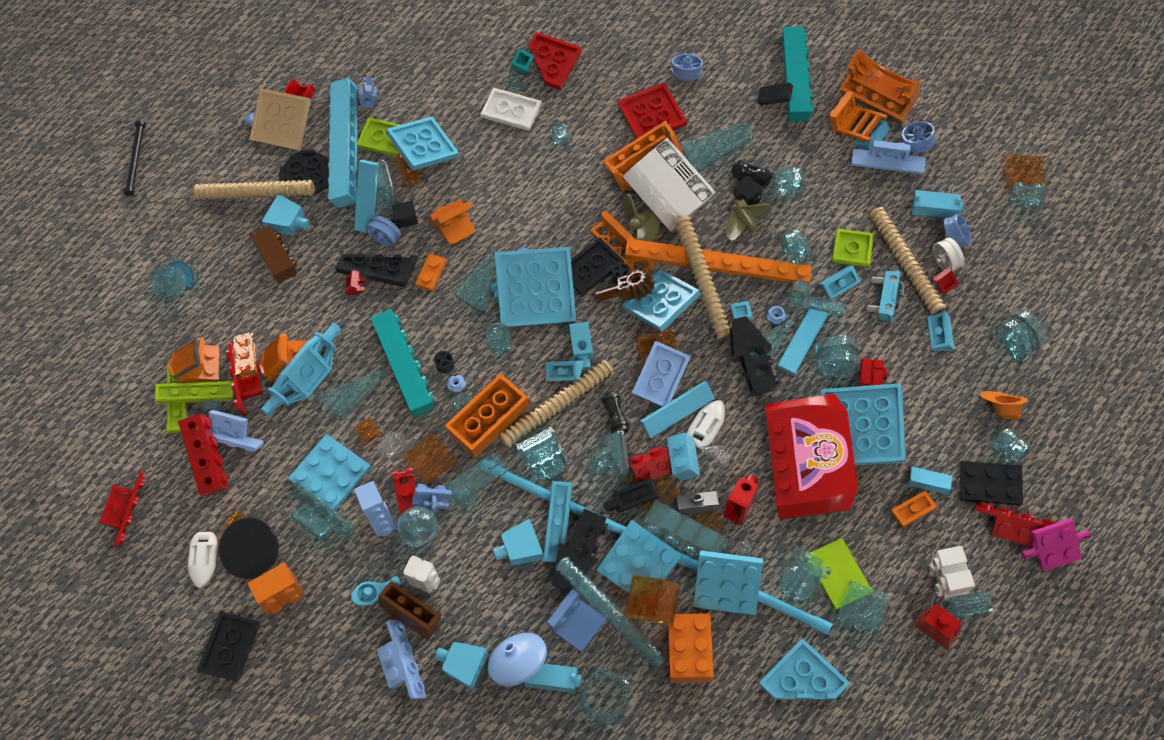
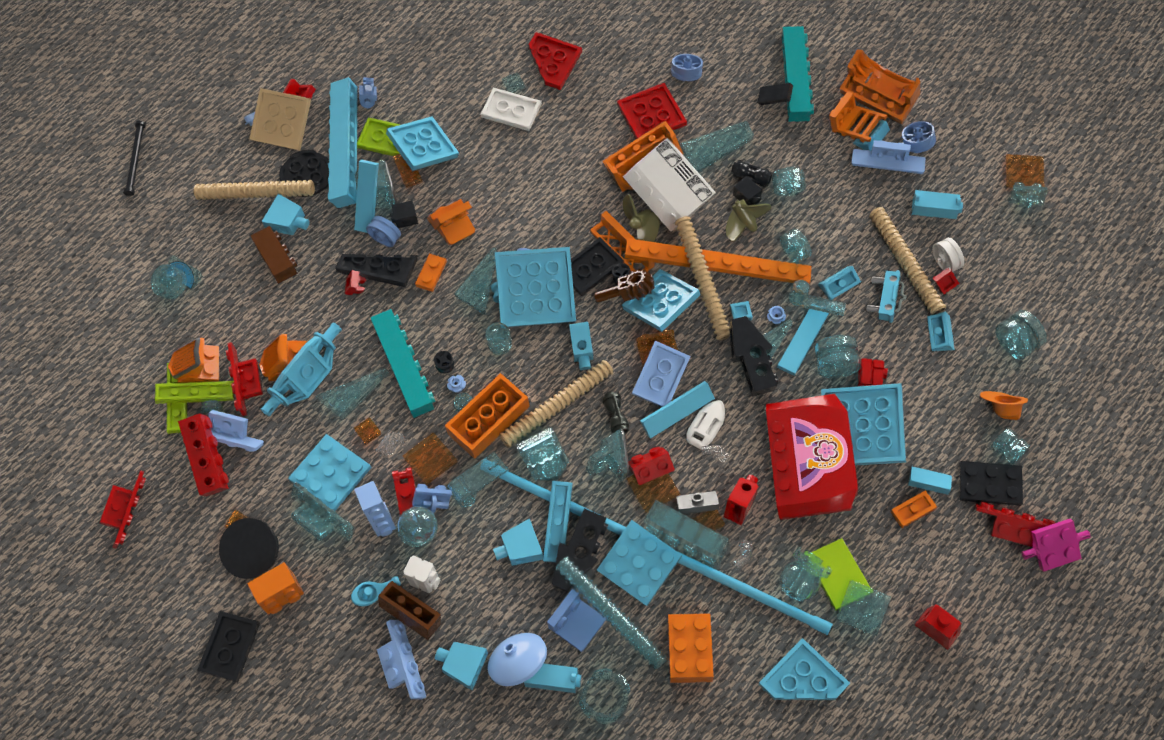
white piece [188,532,218,588] -> none
clear orange plate [234,332,257,380] -> none
teal brick [511,48,534,76] -> none
medium azure slope [545,360,584,381] -> none
clear light blue wheel [552,123,570,145] -> none
black hinge [603,478,659,513] -> none
clear orange brick [624,575,681,627] -> none
medium azure brick [667,432,700,481] -> none
medium azure plate [693,551,763,615] -> none
lime tile [832,228,874,268] -> none
white brick [929,546,975,602] -> none
medium blue wheel [944,213,972,248] -> none
clear light blue plate [949,590,993,618] -> none

